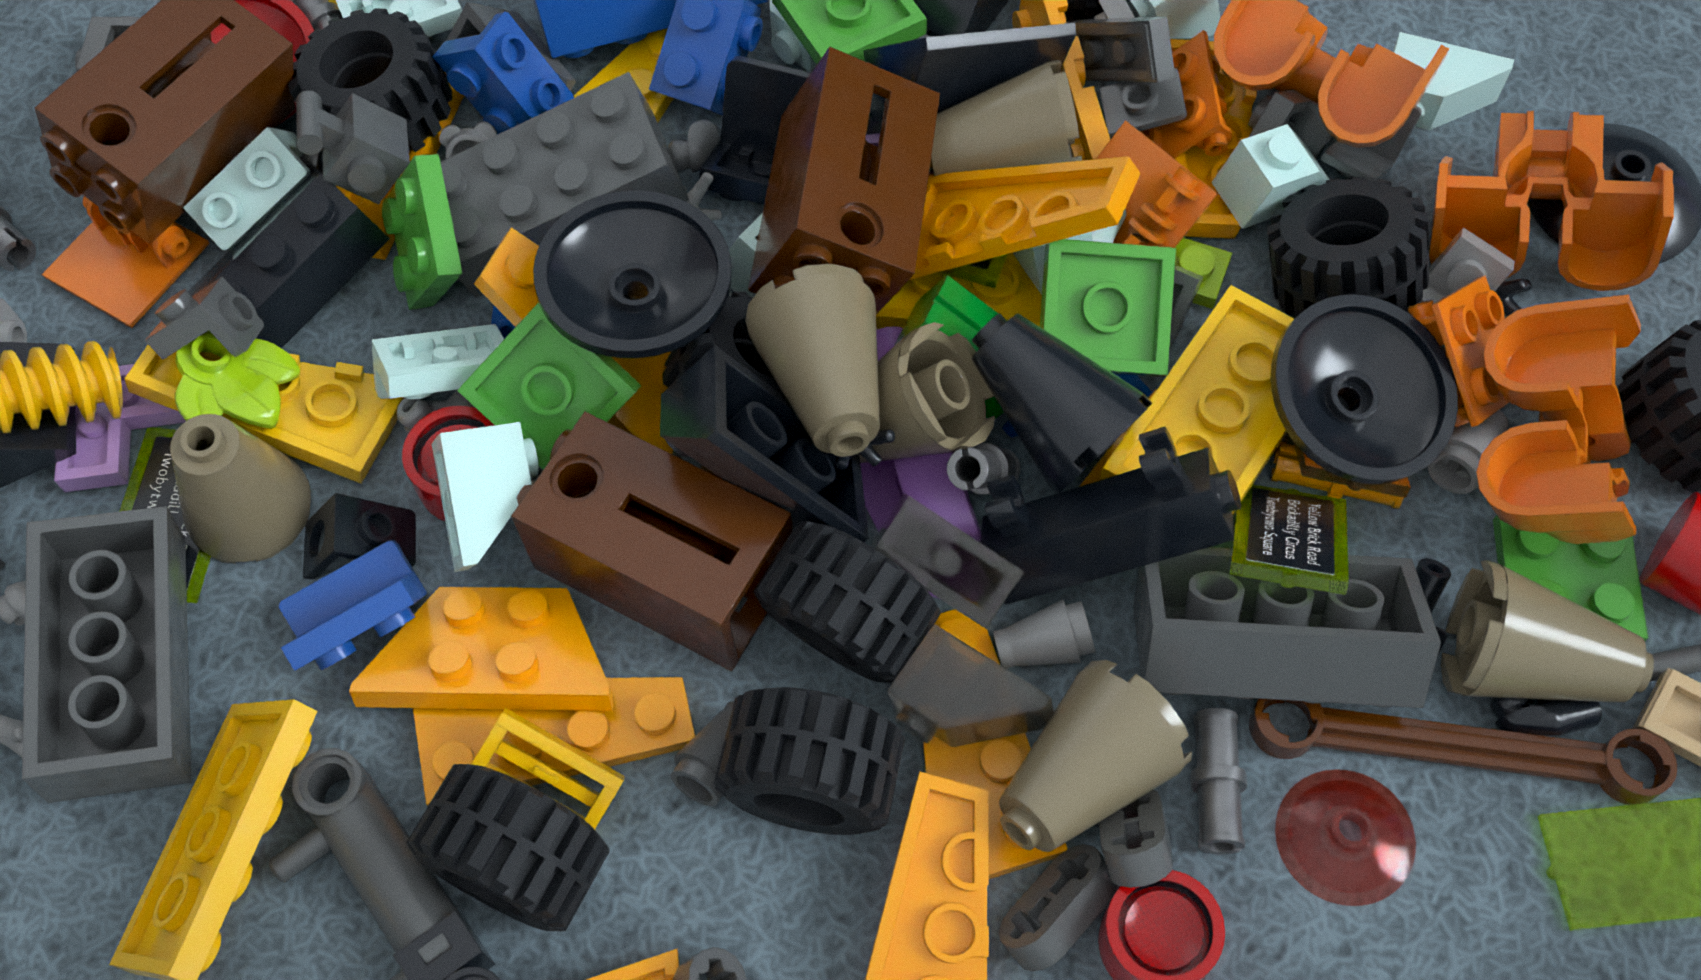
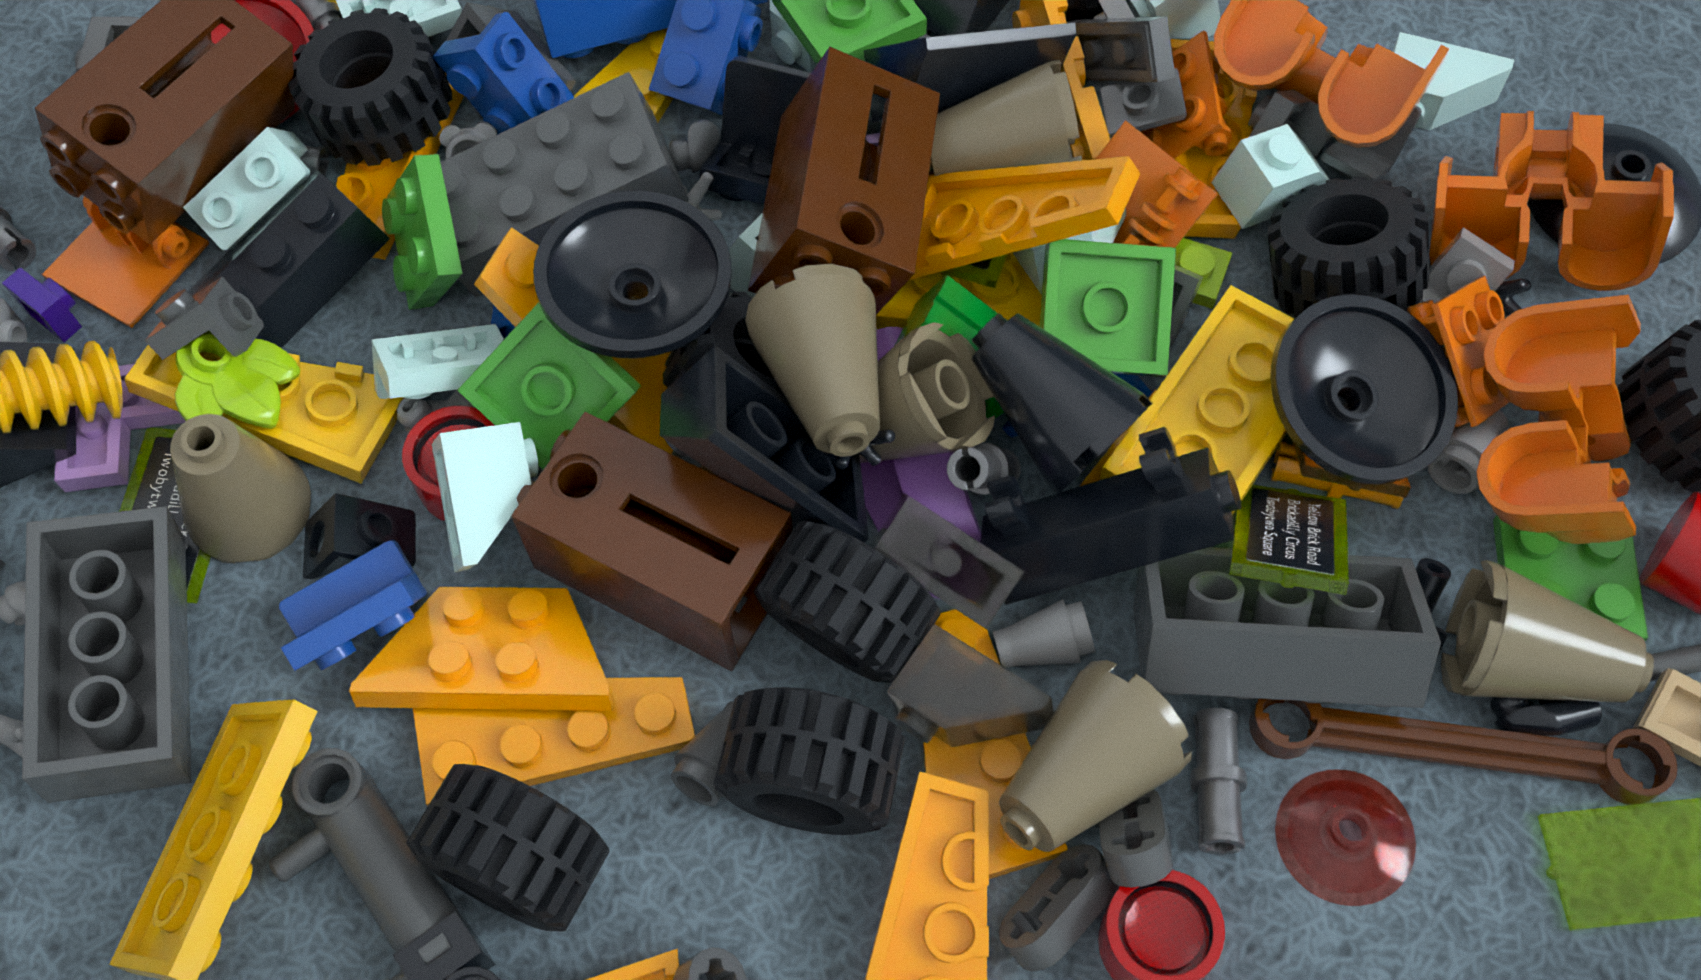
dark grey brick [296,91,410,205] -> none
yellow tile [471,708,625,829] -> none
none -> dark purple plate [2,267,82,343]

